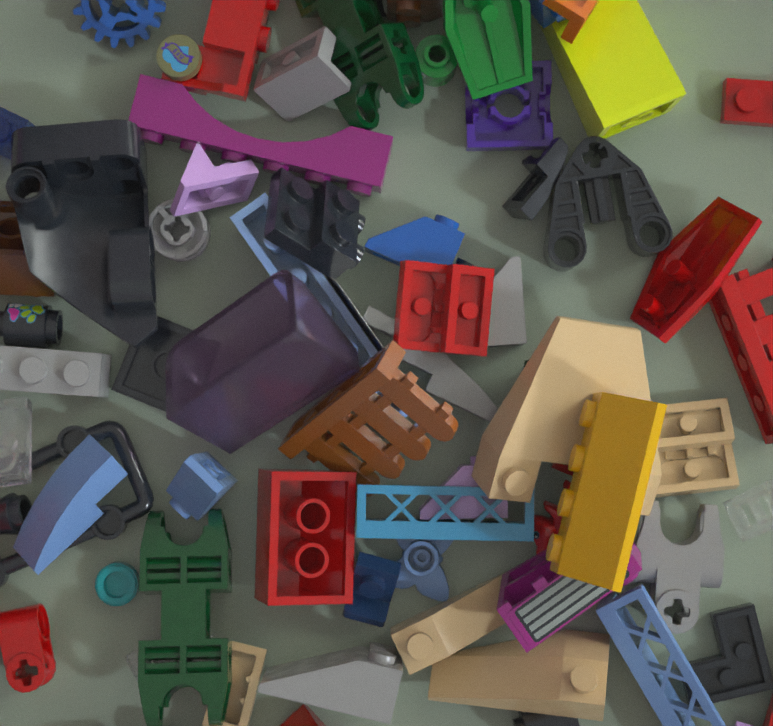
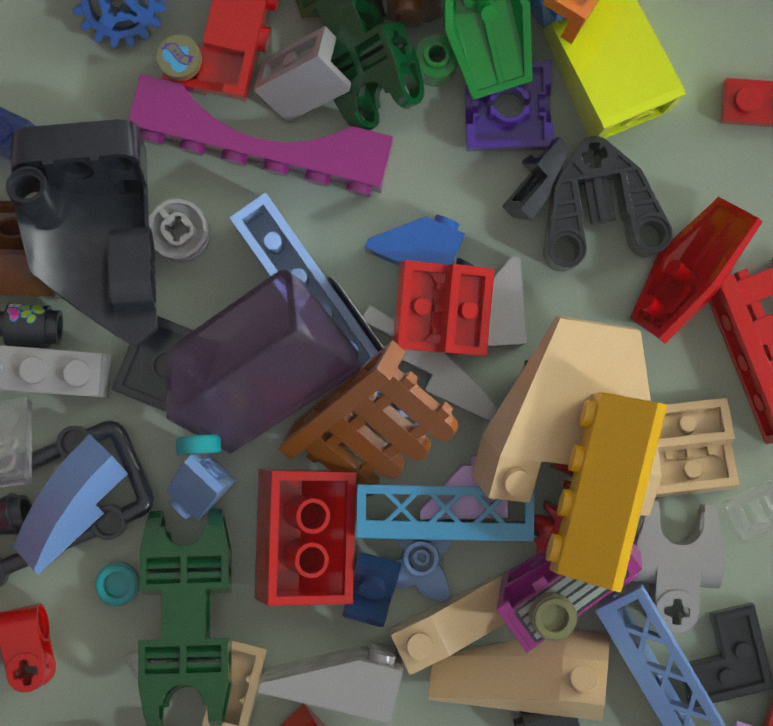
lavender slope [170,143,259,217] -> none
black plate [264,167,366,280] -> none
none -> teal tile [176,434,221,455]
none -> olive tile [529,592,577,641]

